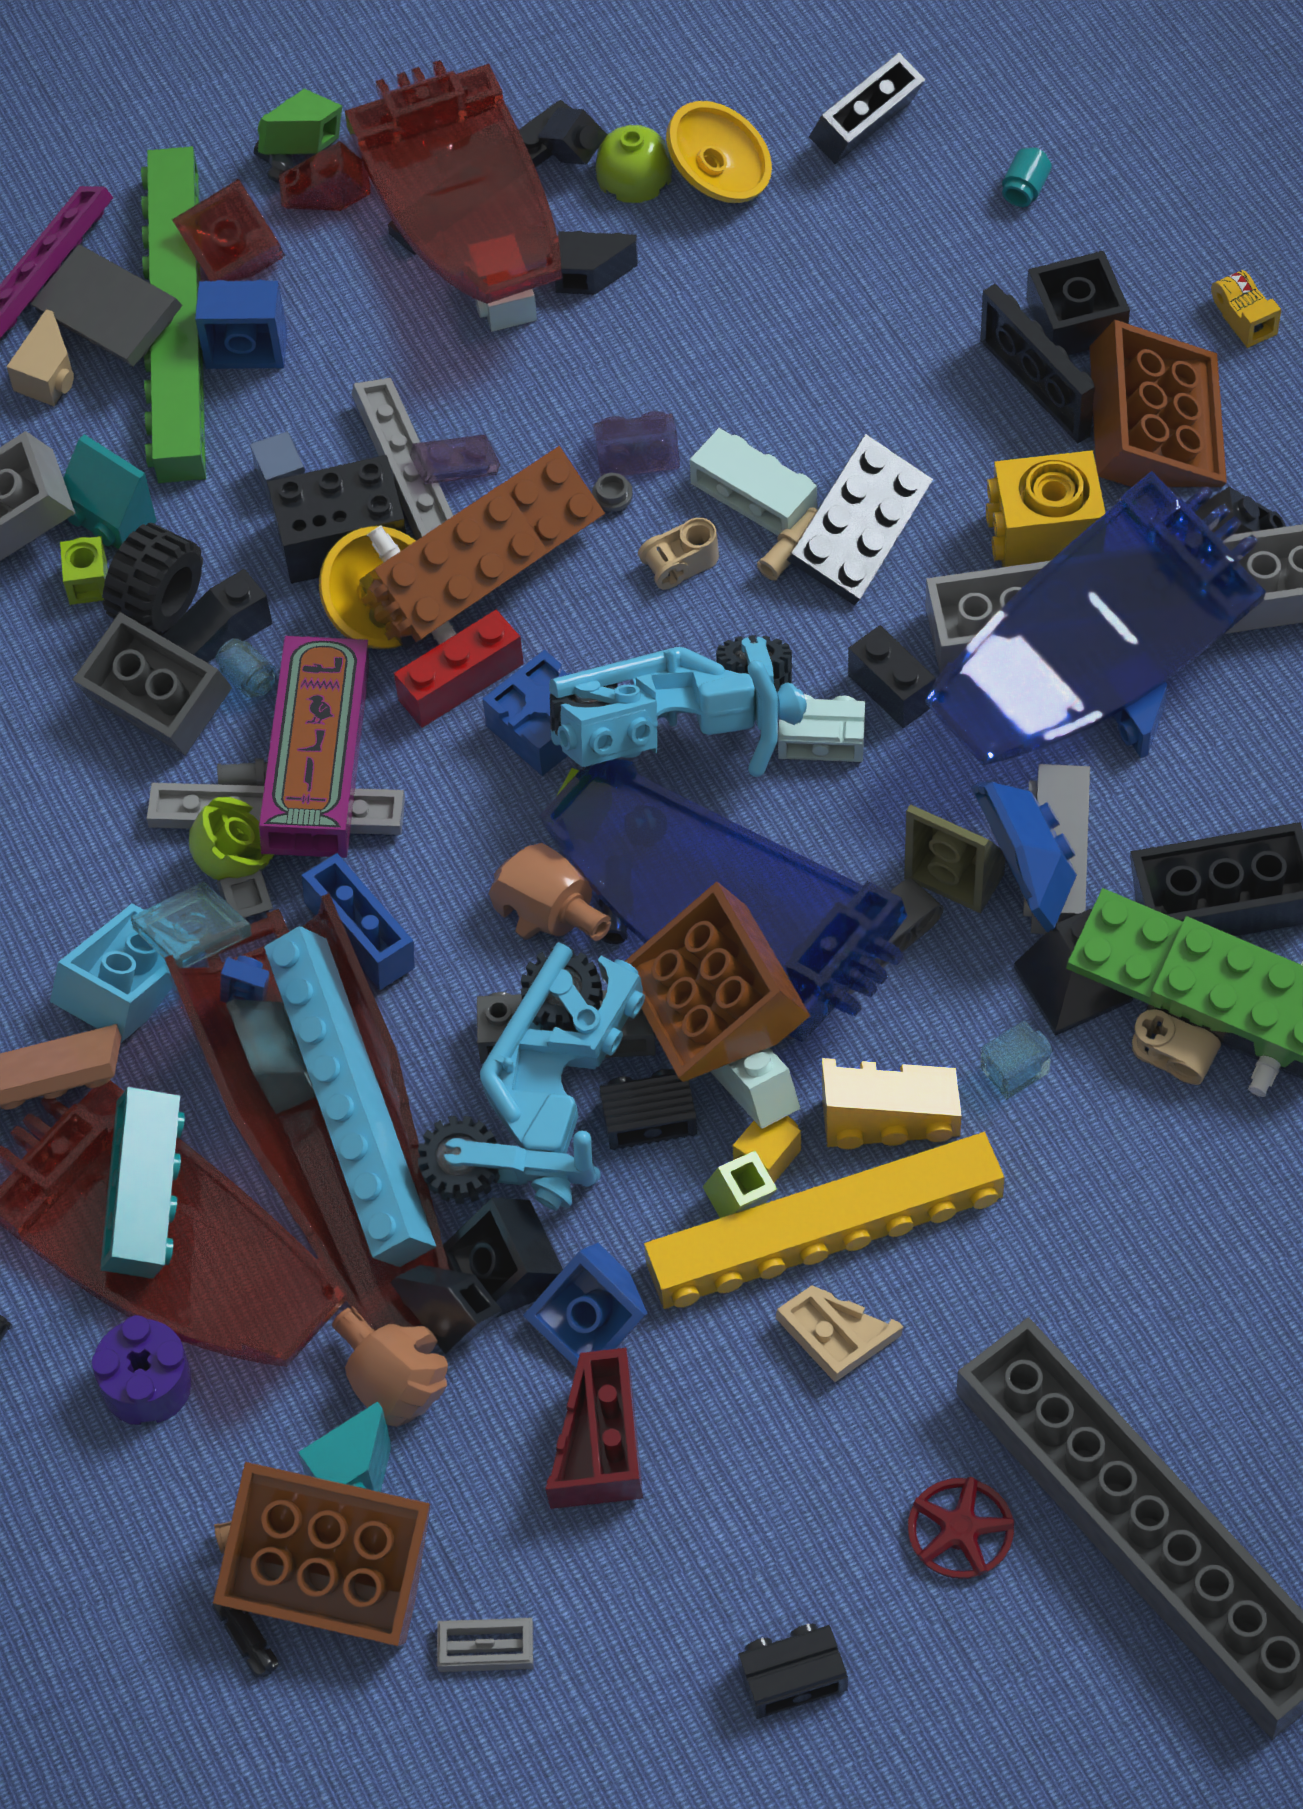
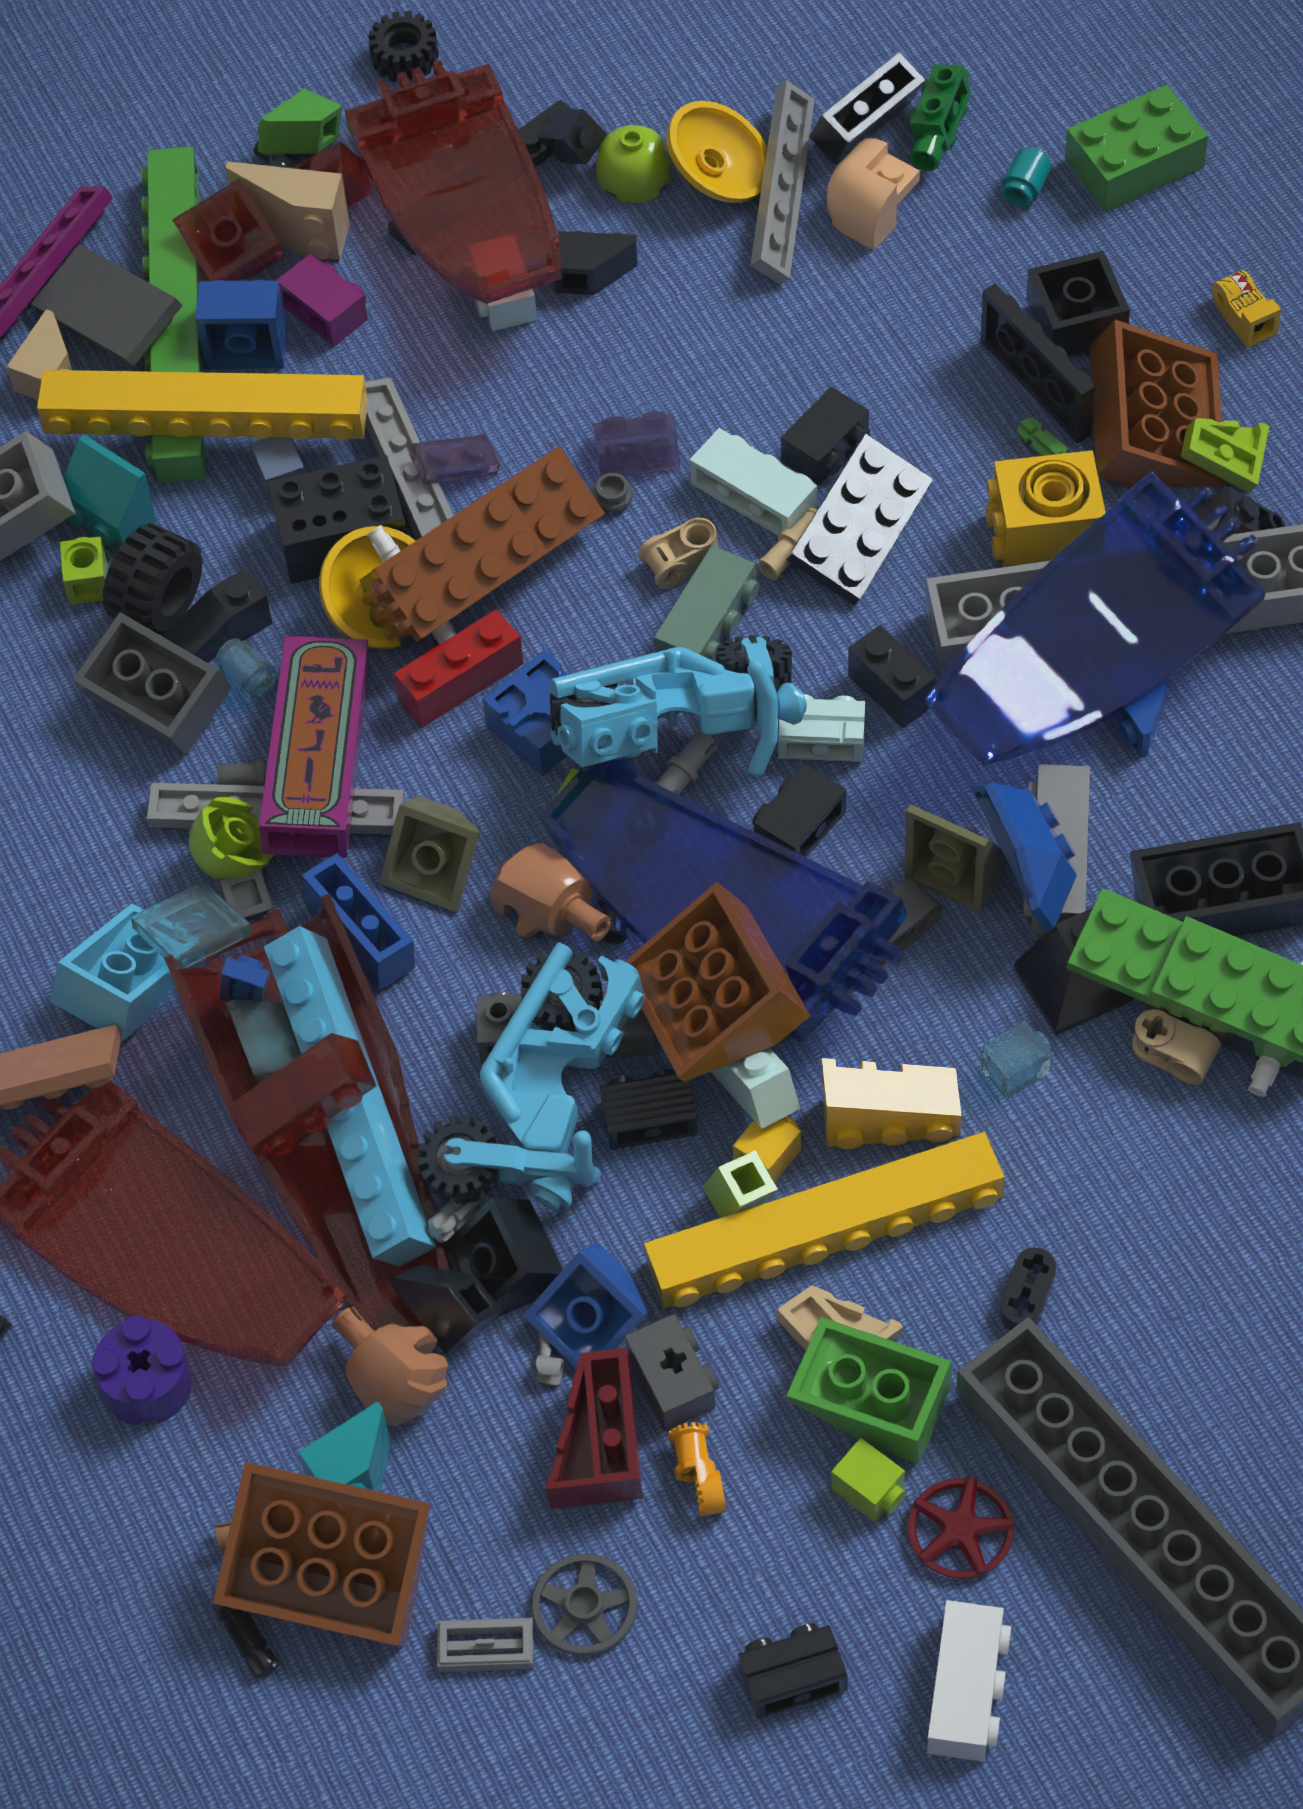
brick [100,1087,185,1279] -> none
none -> yellow brick [37,370,368,440]
none -> tan slope [225,162,350,261]
none -> clear red brick [232,1033,376,1156]
none -> magenta brick [276,253,368,347]
none -> black tyre [368,11,438,83]
none -> olive slope [379,795,480,912]
none -> light grey axle [427,1191,491,1243]
none -> dark grey wheel [531,1554,638,1656]
none -> light grey hand [536,1331,564,1386]
none -> dark grey brick [625,1314,719,1431]
none -> light grey pin [646,731,718,811]
none -> sand green brick [654,546,760,662]
none -> light orange connector [667,1422,726,1517]
none -> light grey plate [750,80,815,285]
none -> black brick [752,764,846,870]
none -> black brick [781,387,870,486]
none -> bright green slope [786,1317,952,1464]
none -> light nougat brick [826,138,920,251]
none -> lime brick [831,1438,906,1522]
none -> green brick [909,64,971,171]
none -> white brick [927,1600,1011,1762]
none -> black beam [1000,1247,1056,1330]
none -> bright green axle [1016,417,1070,456]
none -> bright green brick [1065,85,1208,211]
none -> lime wing [1181,418,1270,493]

